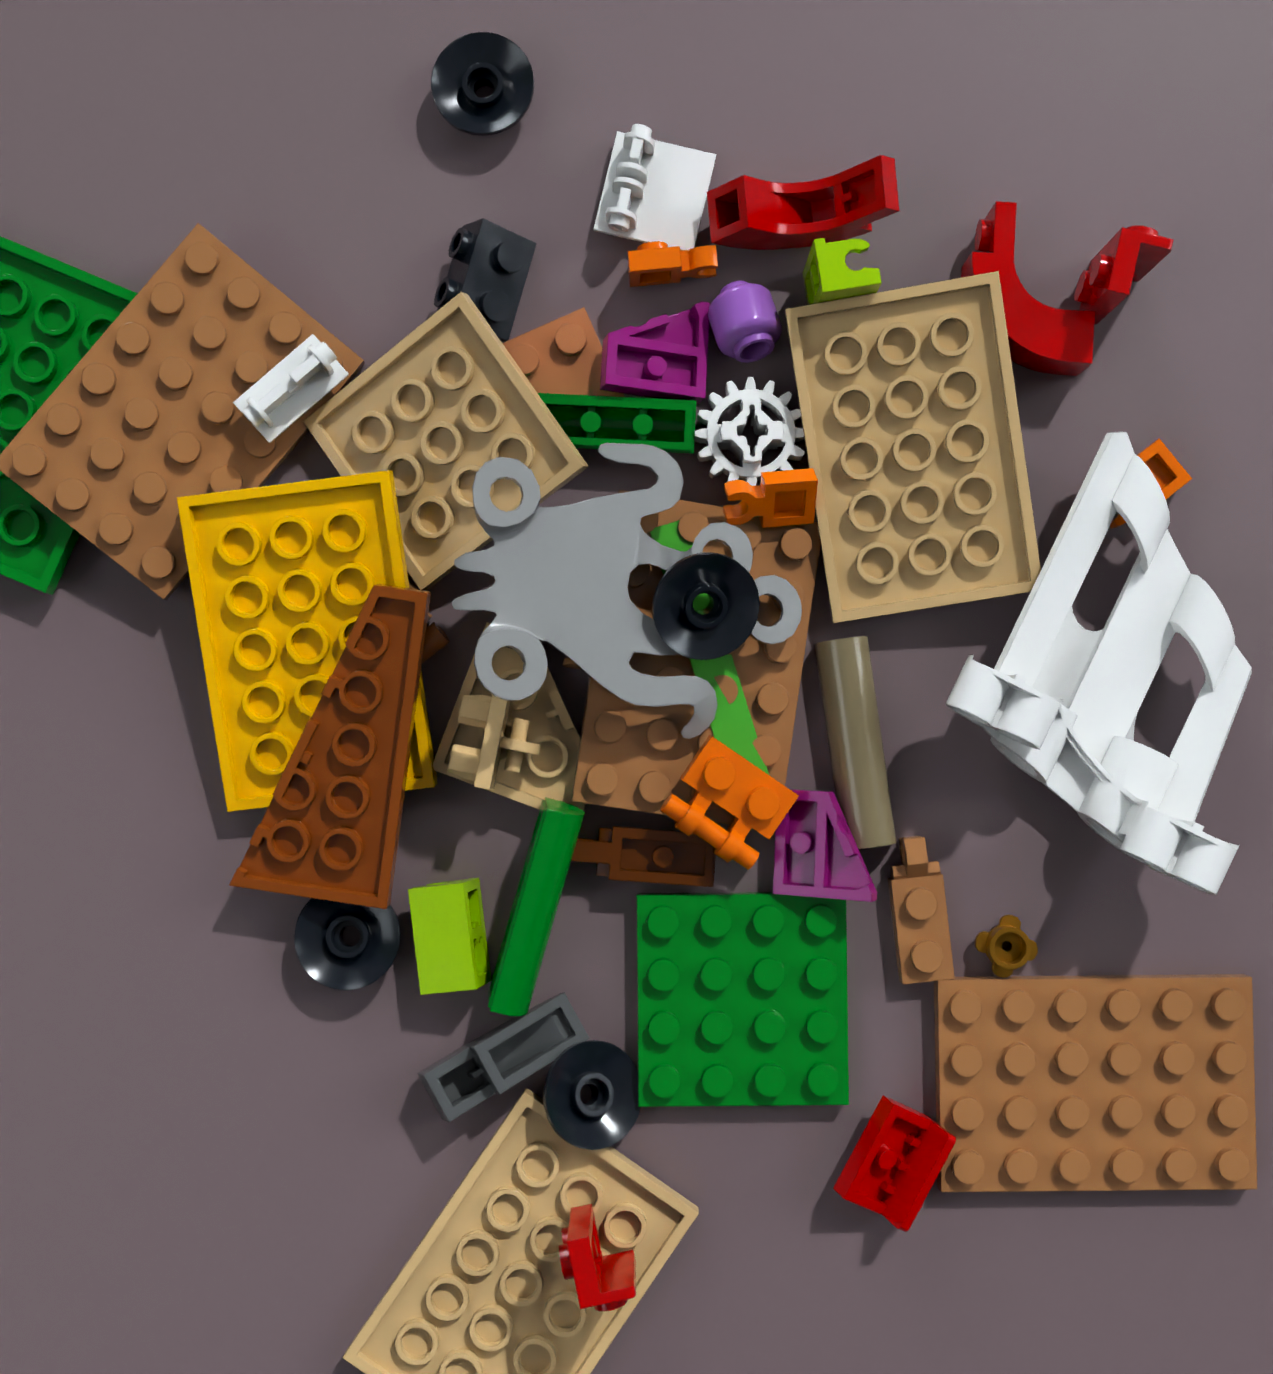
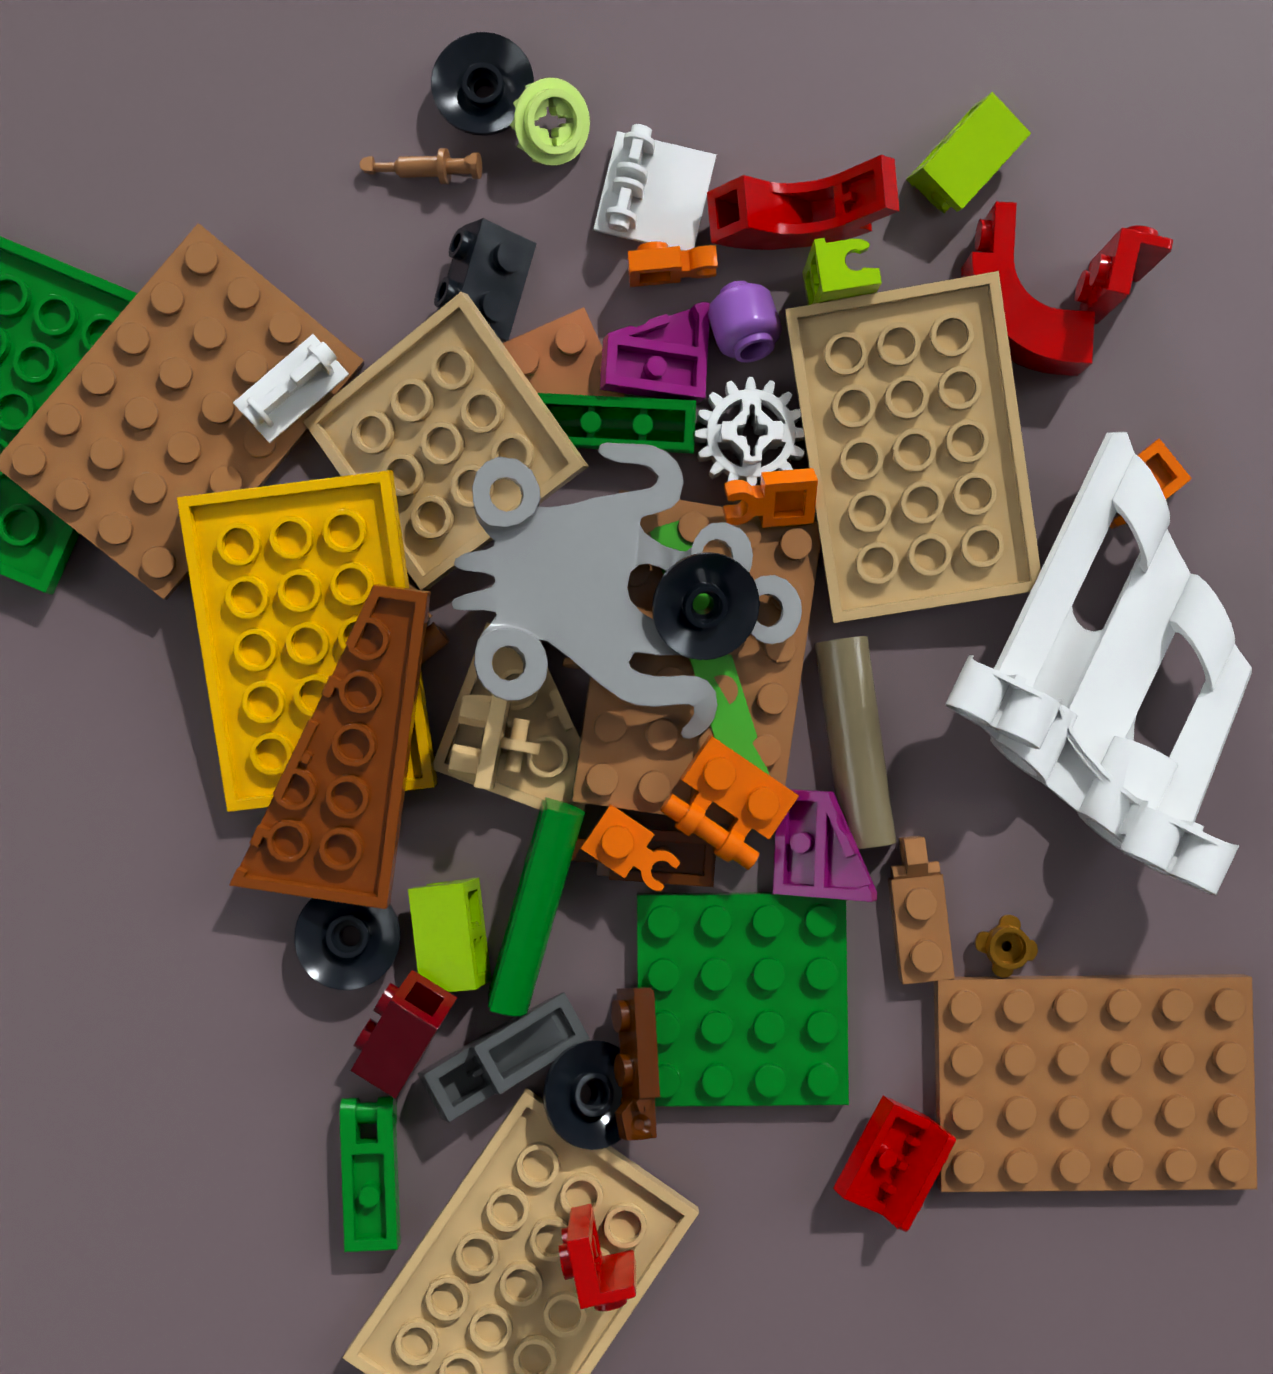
none -> green plate [340,1096,401,1252]
none -> dark red brick [350,970,457,1099]
none -> medium nougat piece [359,148,482,184]
none -> yellowish green gear [510,78,590,166]
none -> orange plate [581,804,680,892]
none -> reddish brown hinge [611,988,660,1141]
none -> lime hinge [906,92,1031,213]

